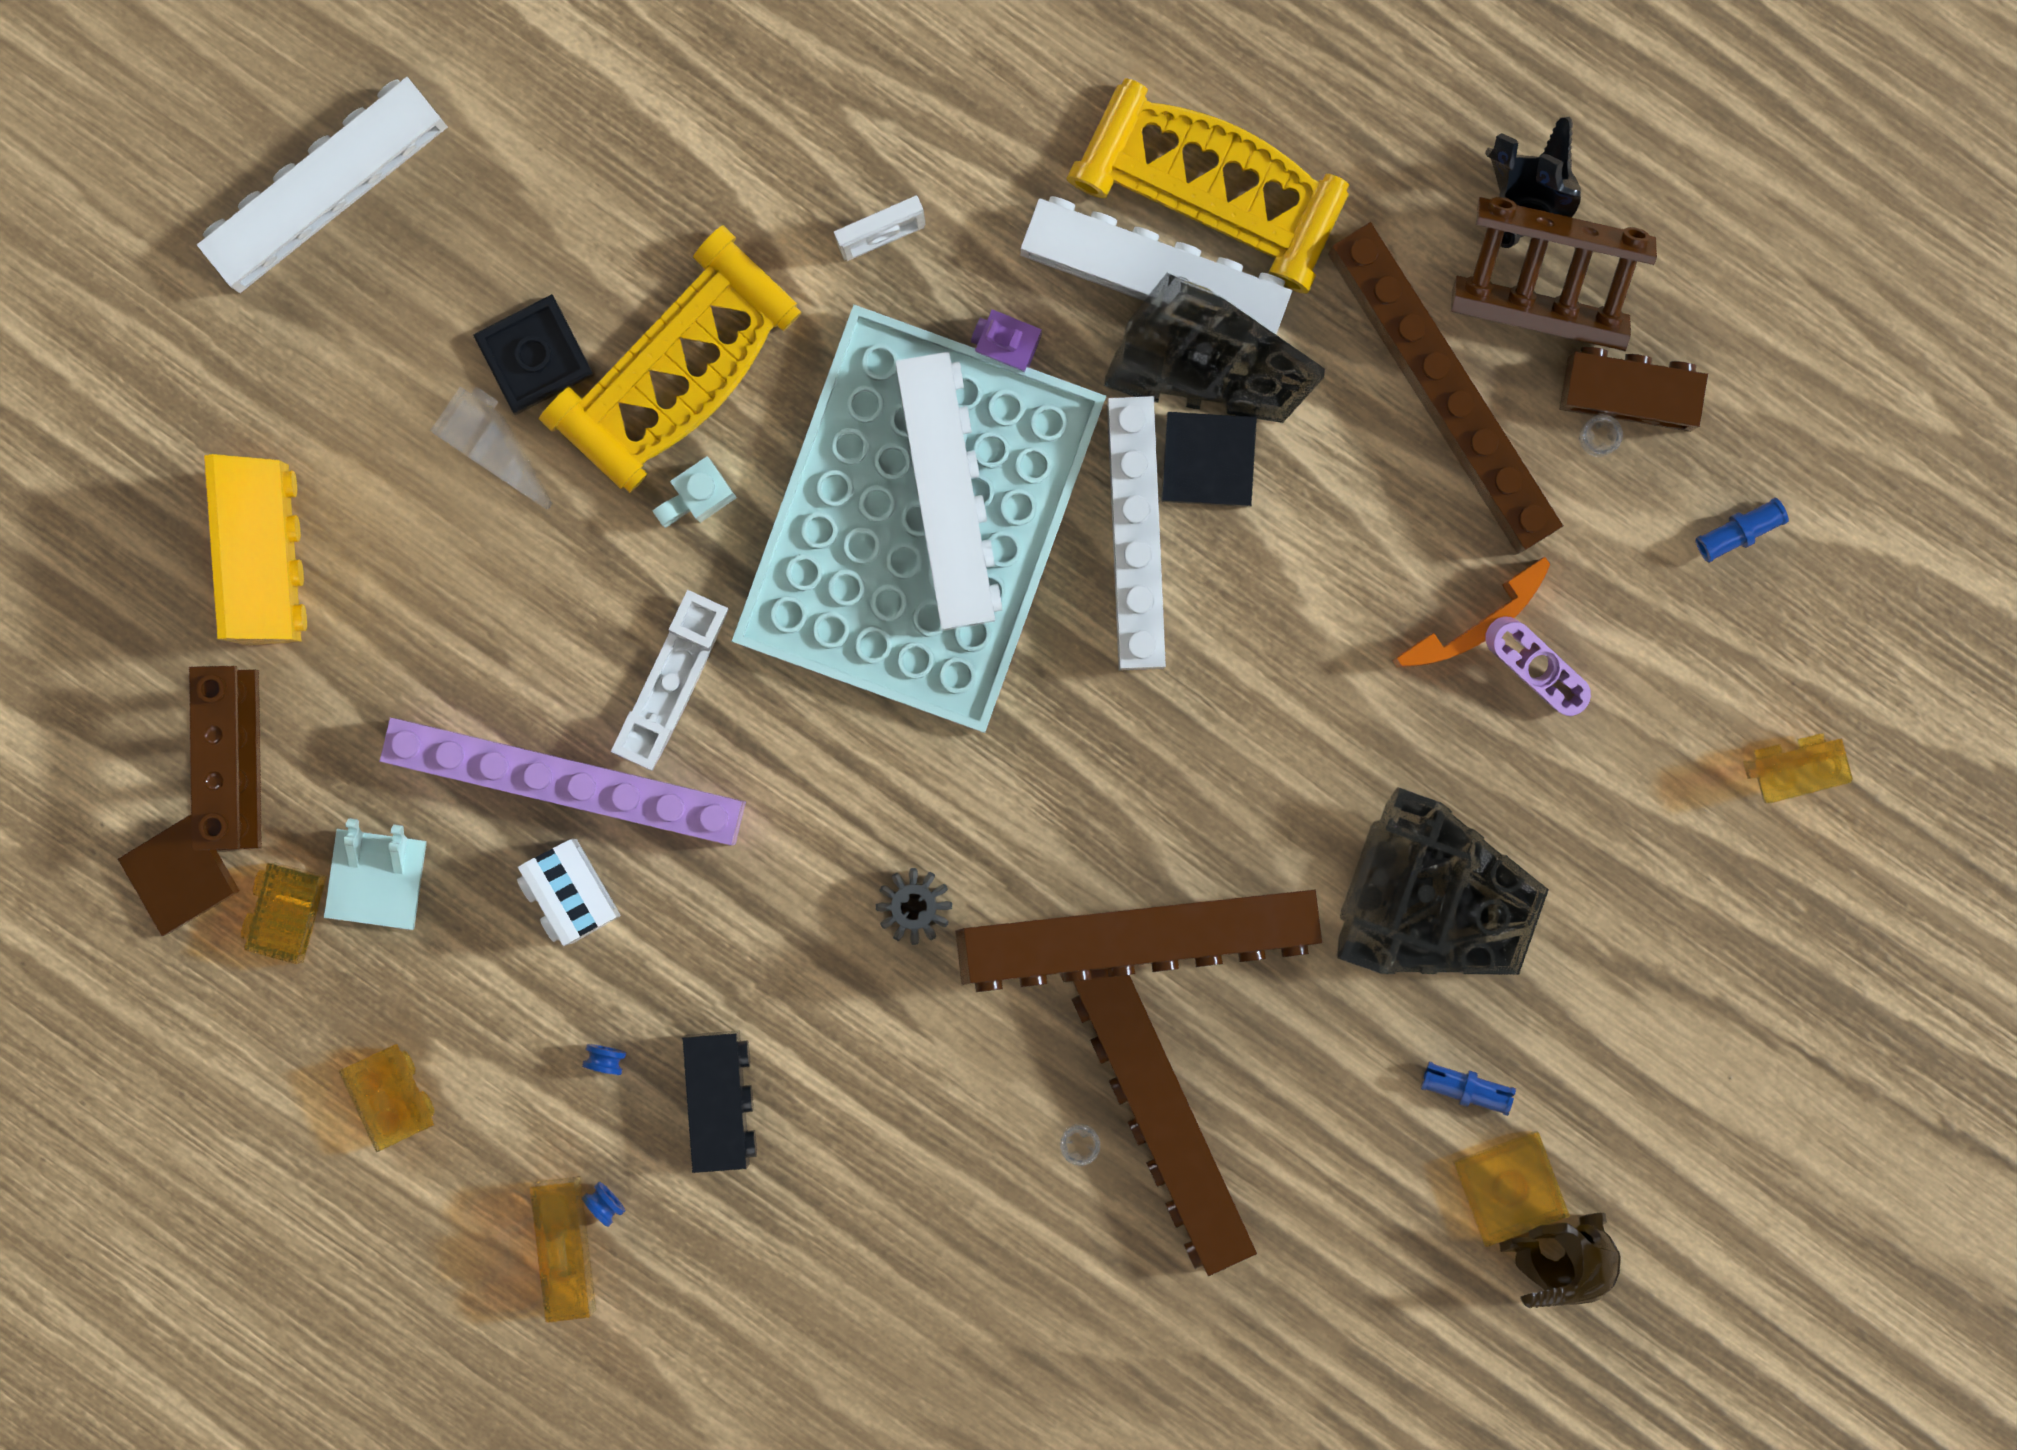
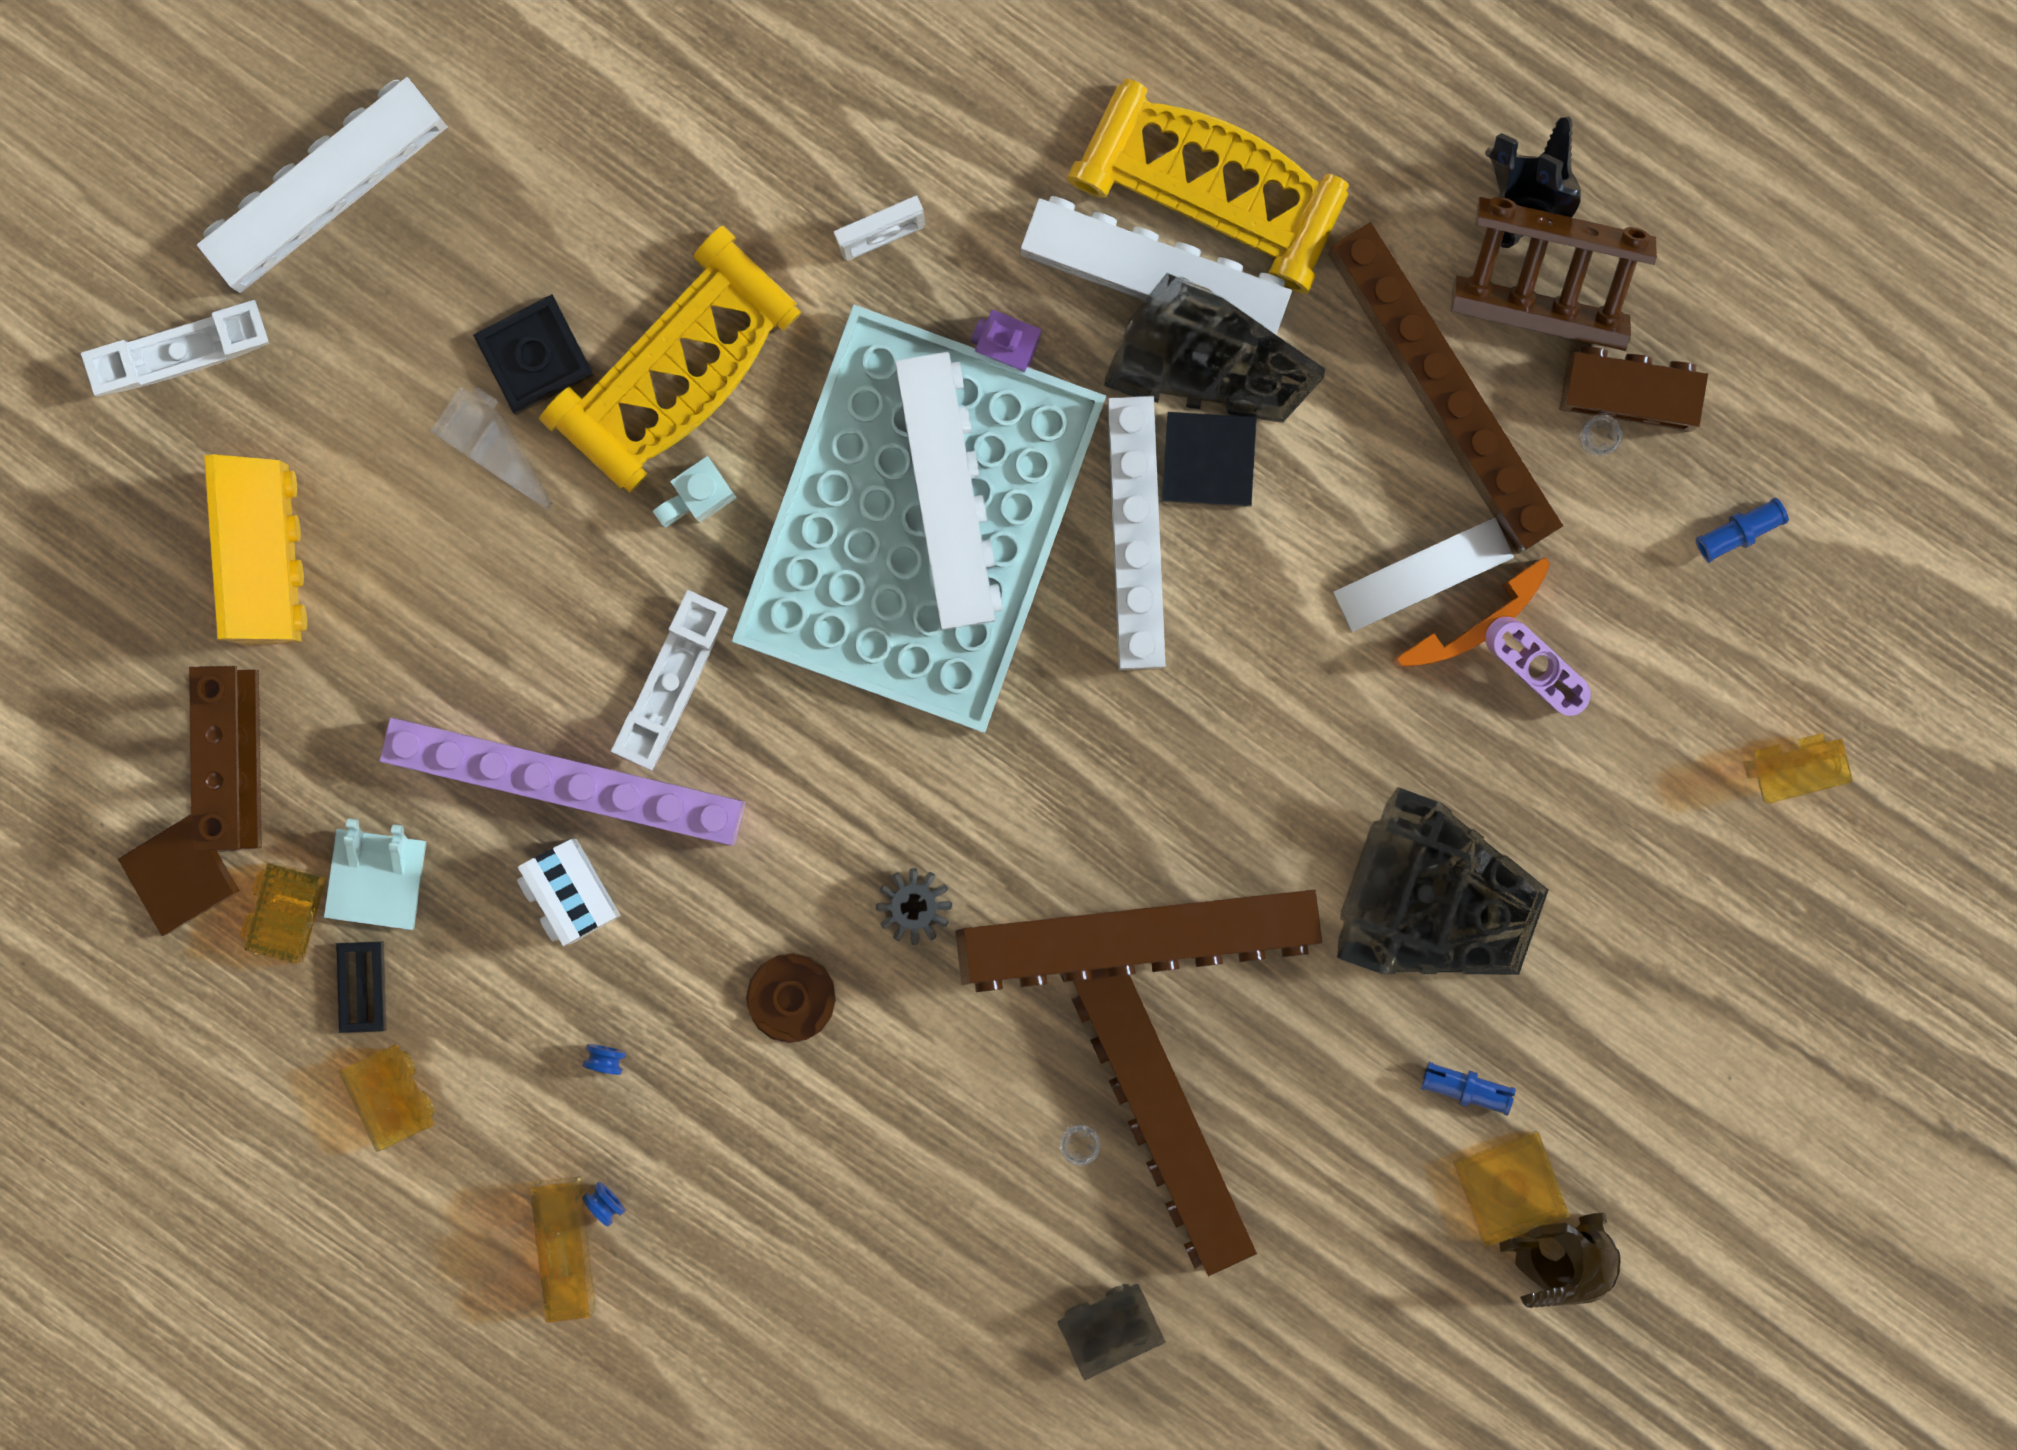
black brick [682,1030,757,1173] -> none
none -> white slope [81,300,269,397]
none -> black tile [336,941,387,1033]
none -> reddish brown tile [746,953,836,1043]
none -> clear smoke bracket [1057,1284,1166,1381]
none -> white slope [1333,517,1514,633]

